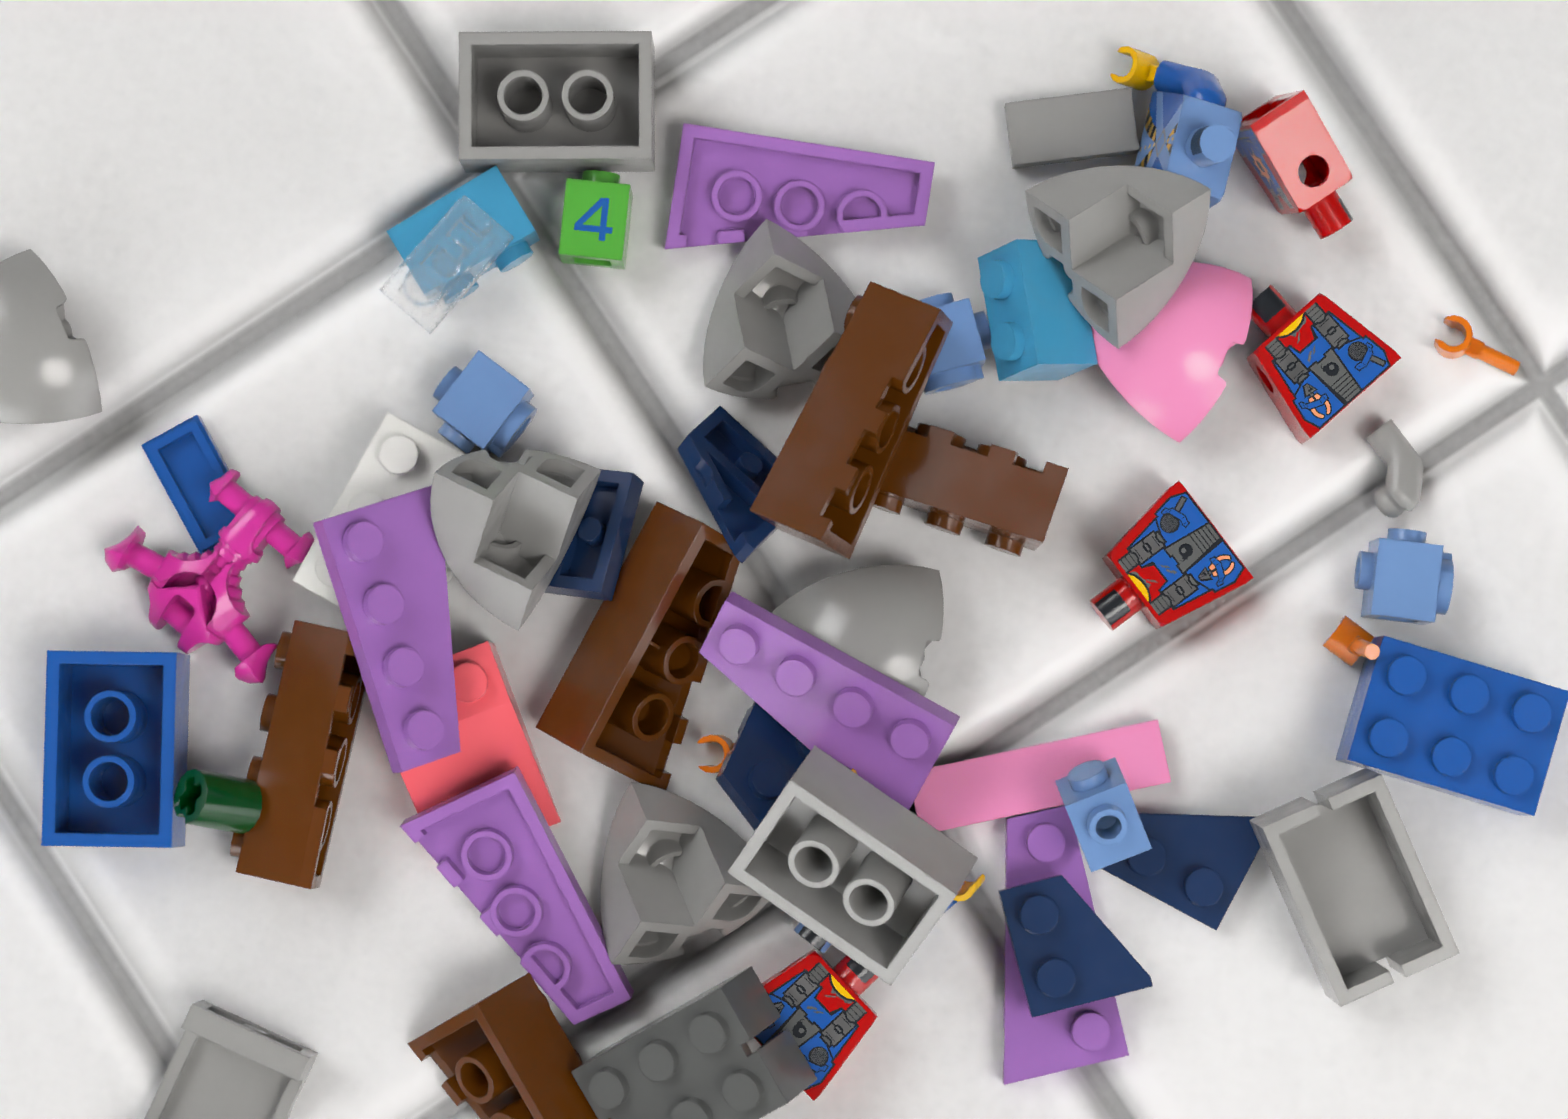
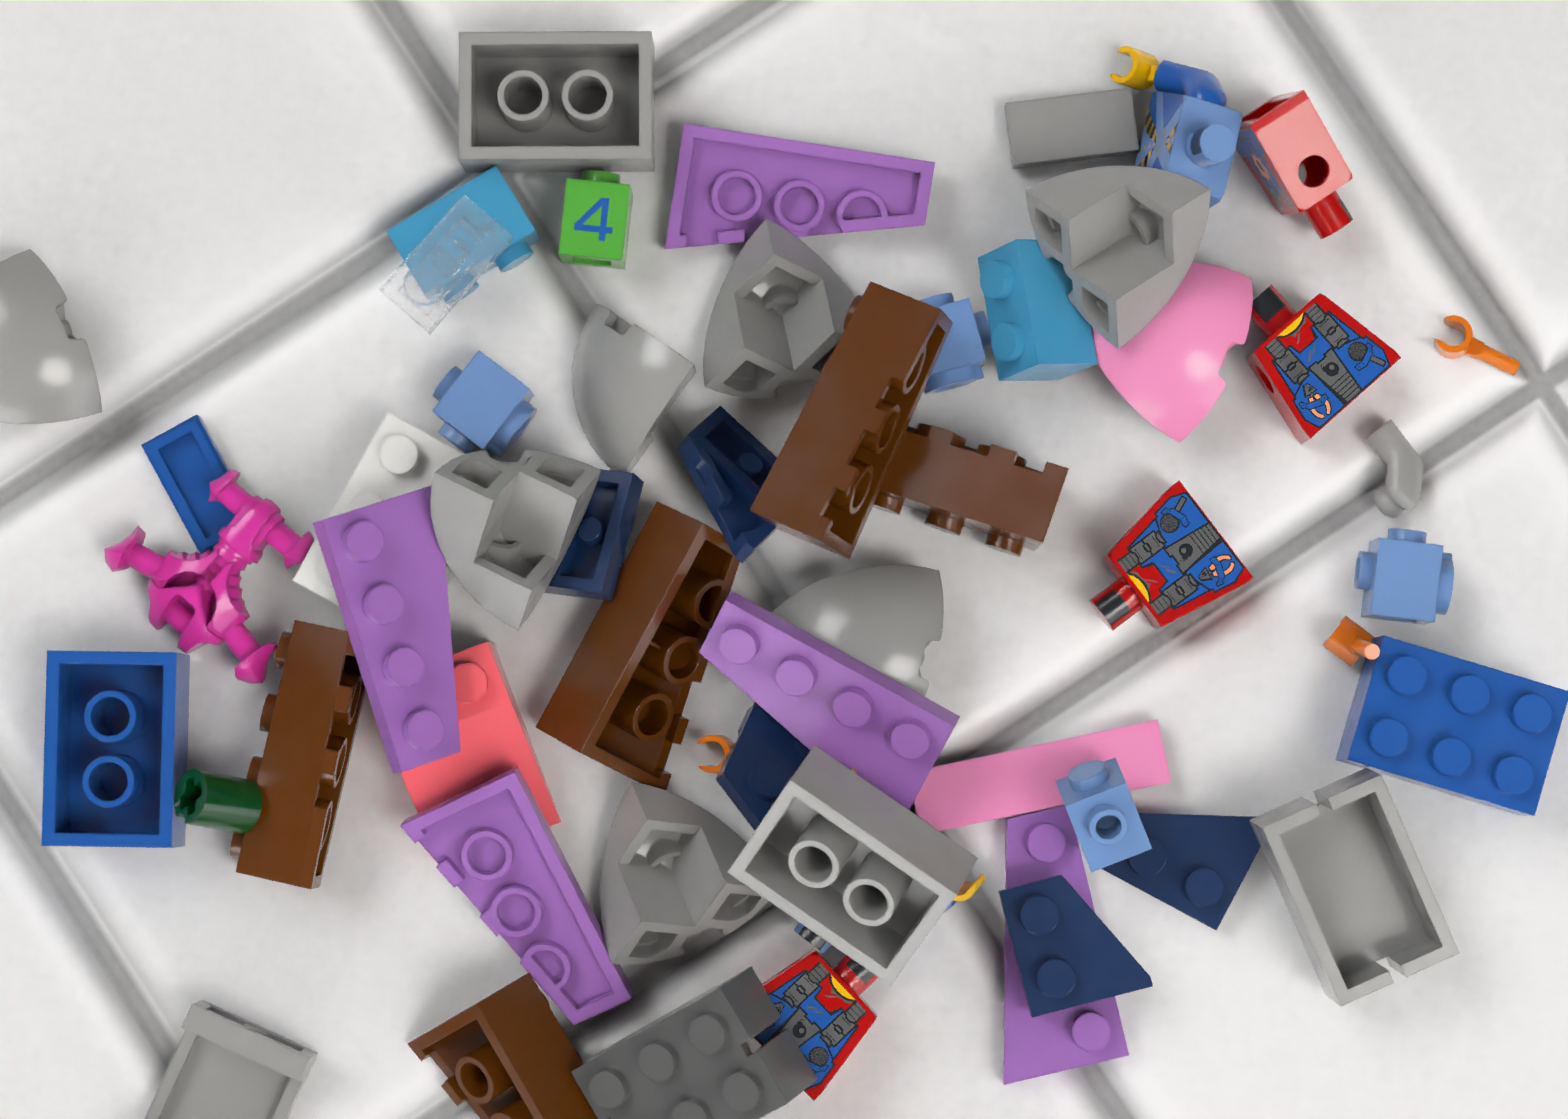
none -> light grey brick [572,304,696,472]

